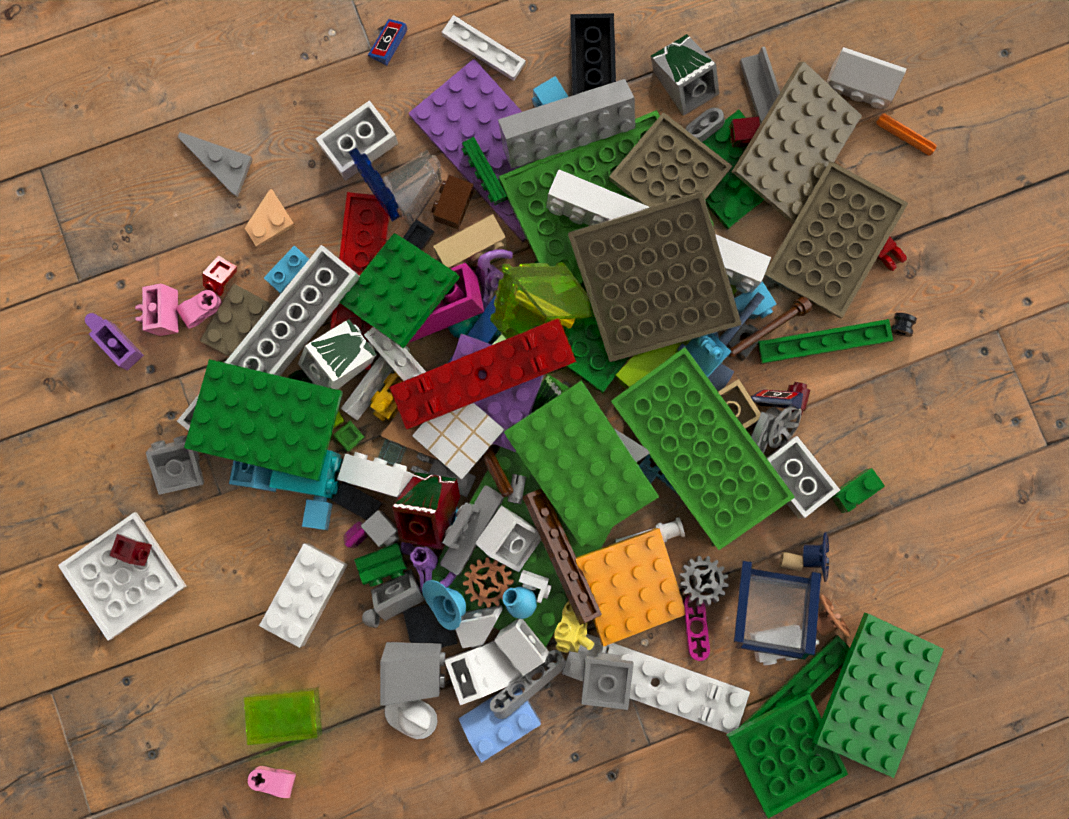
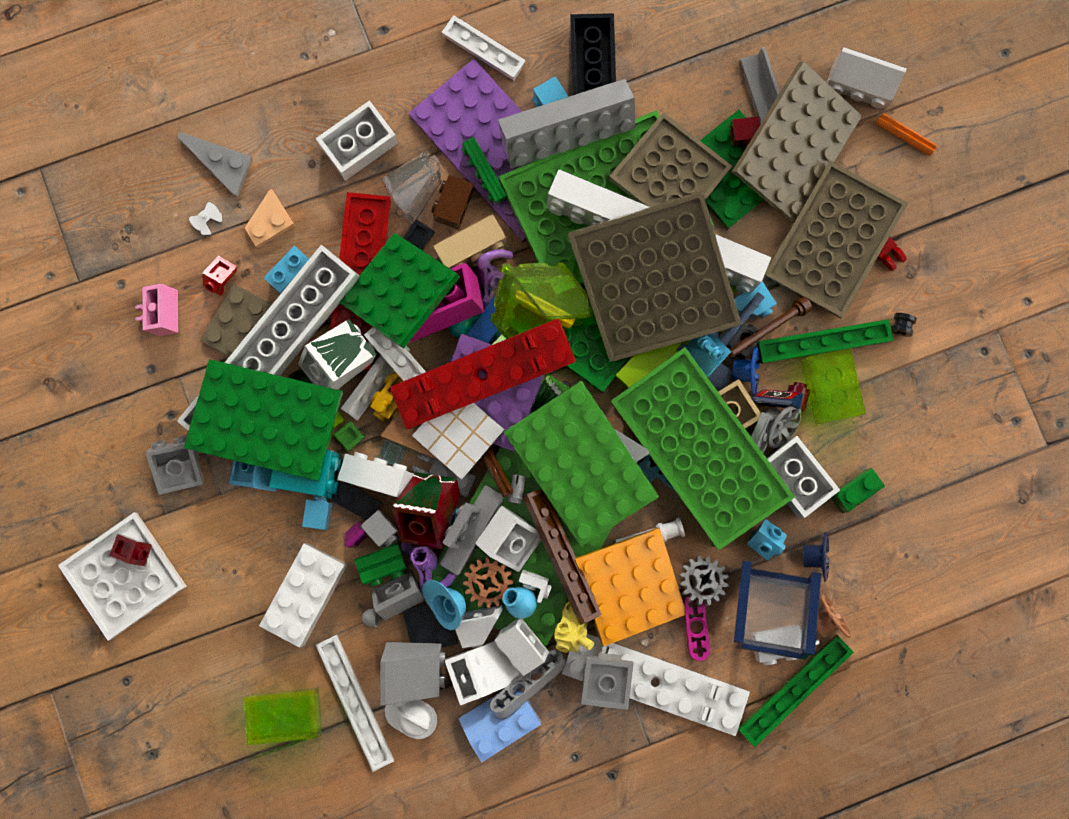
medium lavender brick [85,313,144,371] -> none
bright pink piece [176,290,222,329] -> none
bright pink piece [248,766,296,798] -> none
clear blue plate [349,148,400,222] -> none
slope [368,19,408,66] -> none
light grey slope [650,34,720,116] -> none
light grey plate [685,108,725,142] -> none
green plate [726,691,848,819] -> none
tan hinge [779,552,803,571] -> none
green plate [812,612,944,778] -> none
none -> white piece [189,202,222,235]
none -> white tile [316,635,394,772]
none -> blue wheel [733,347,760,395]
none -> medium azure brick [747,519,787,561]
none -> clear neon green brick [801,348,866,426]

